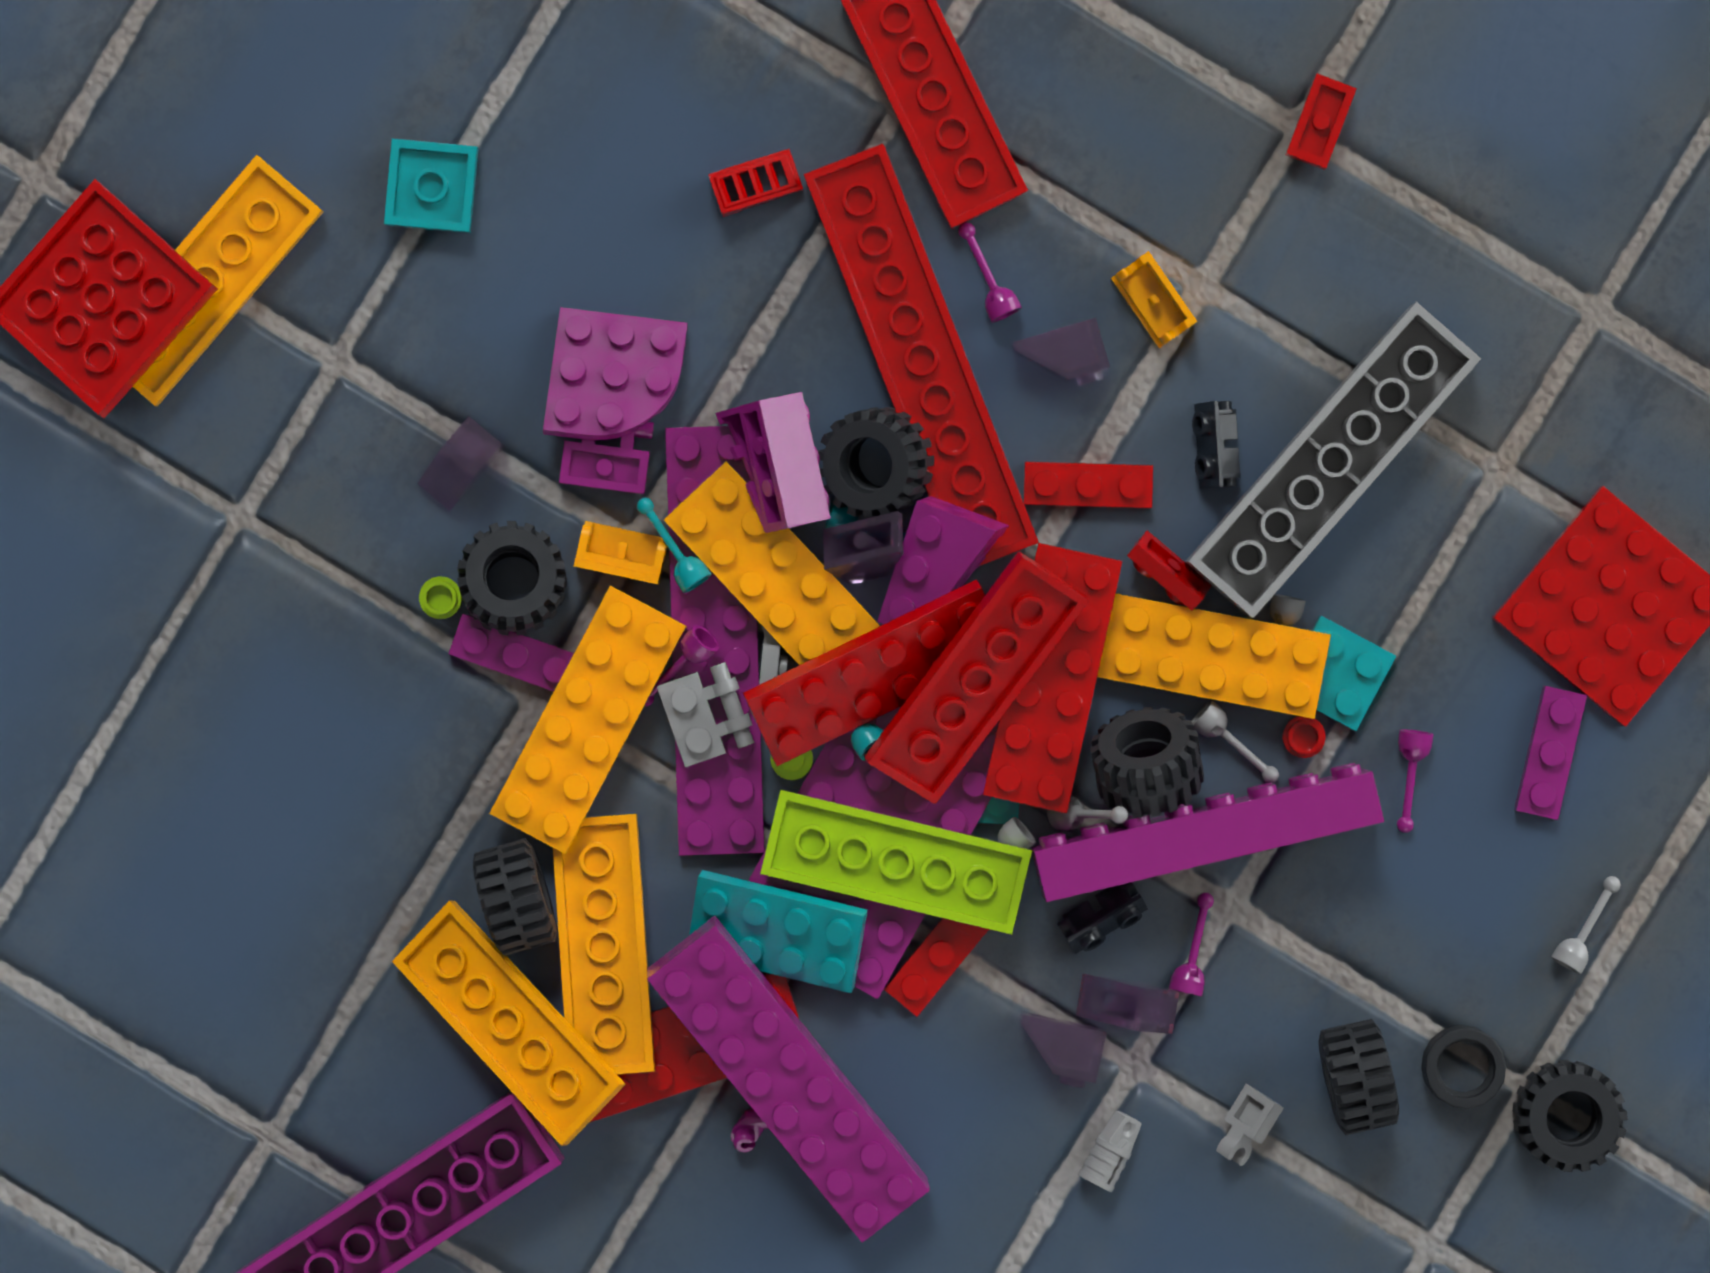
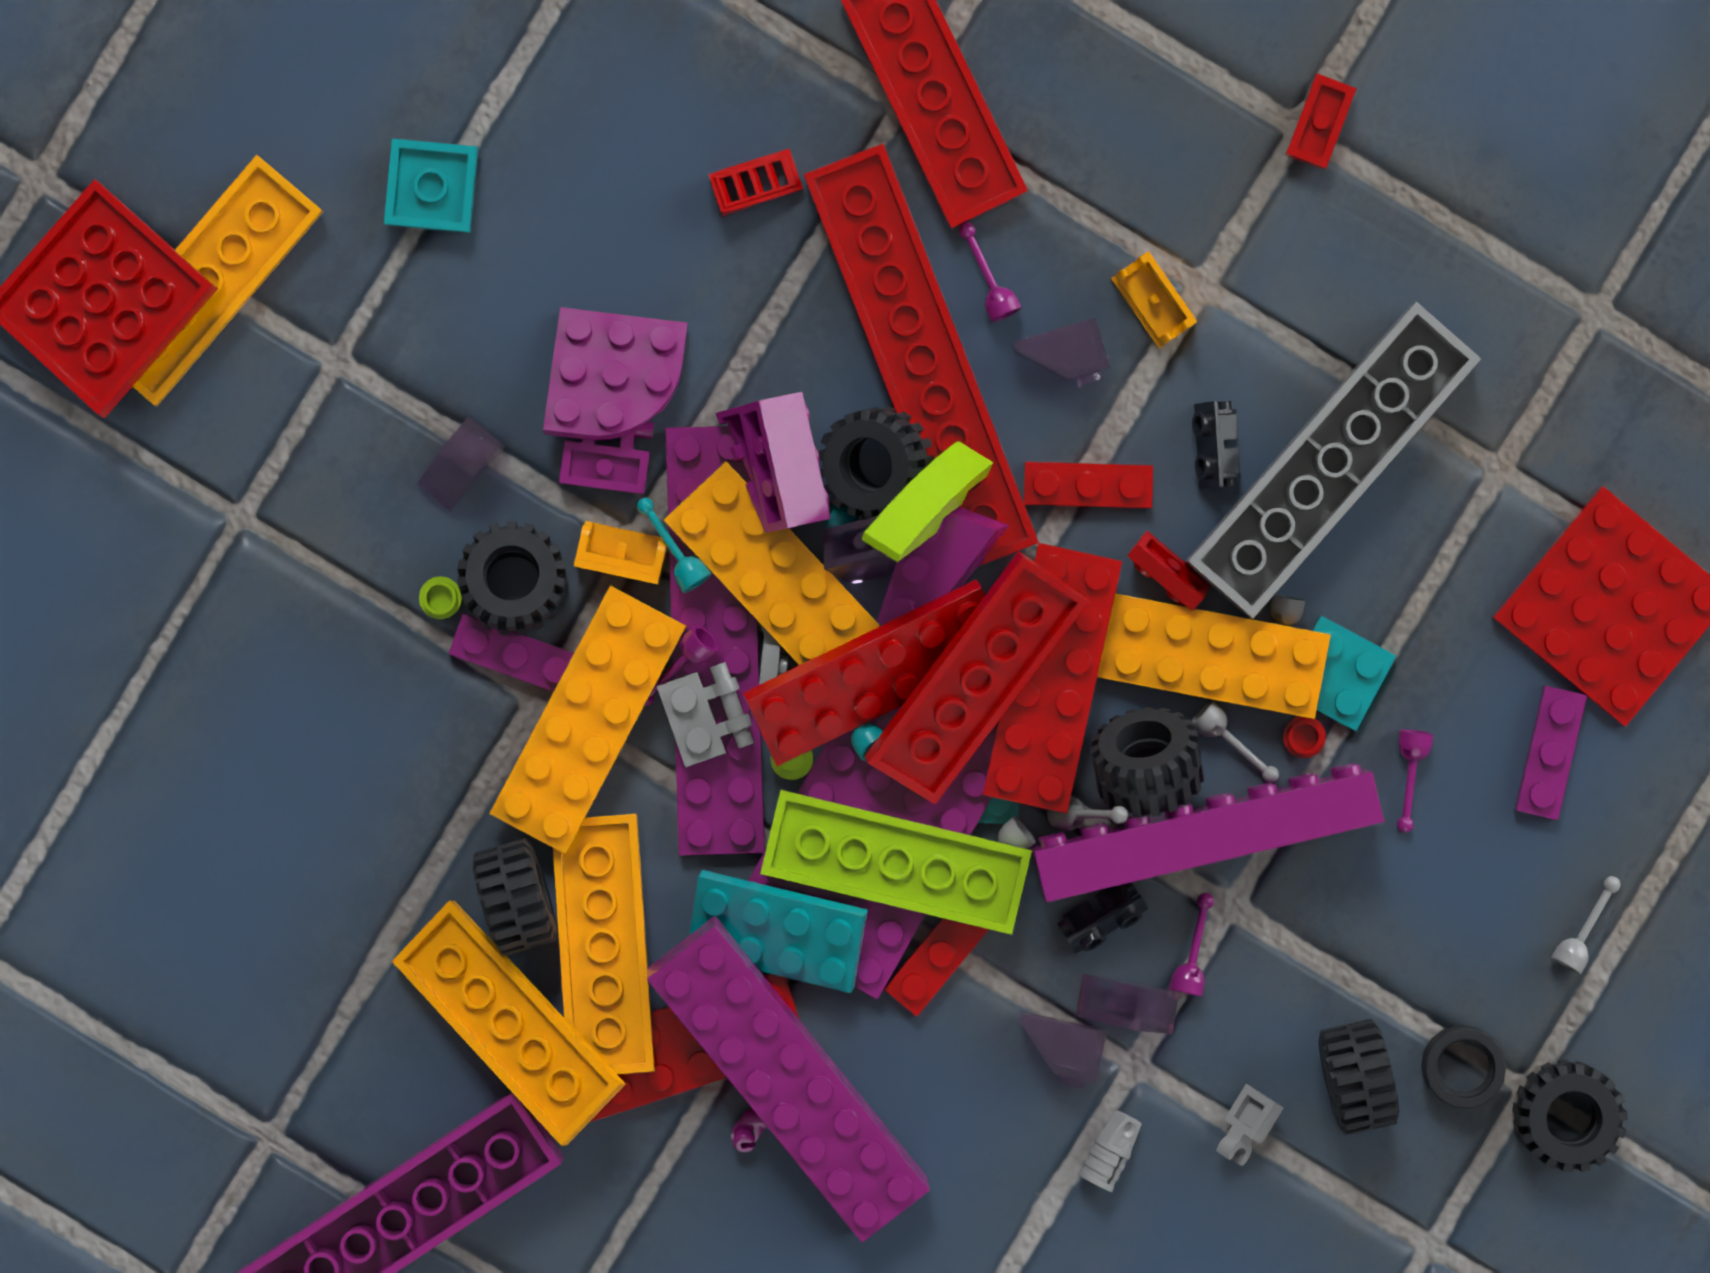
none -> lime slope [861,441,993,562]

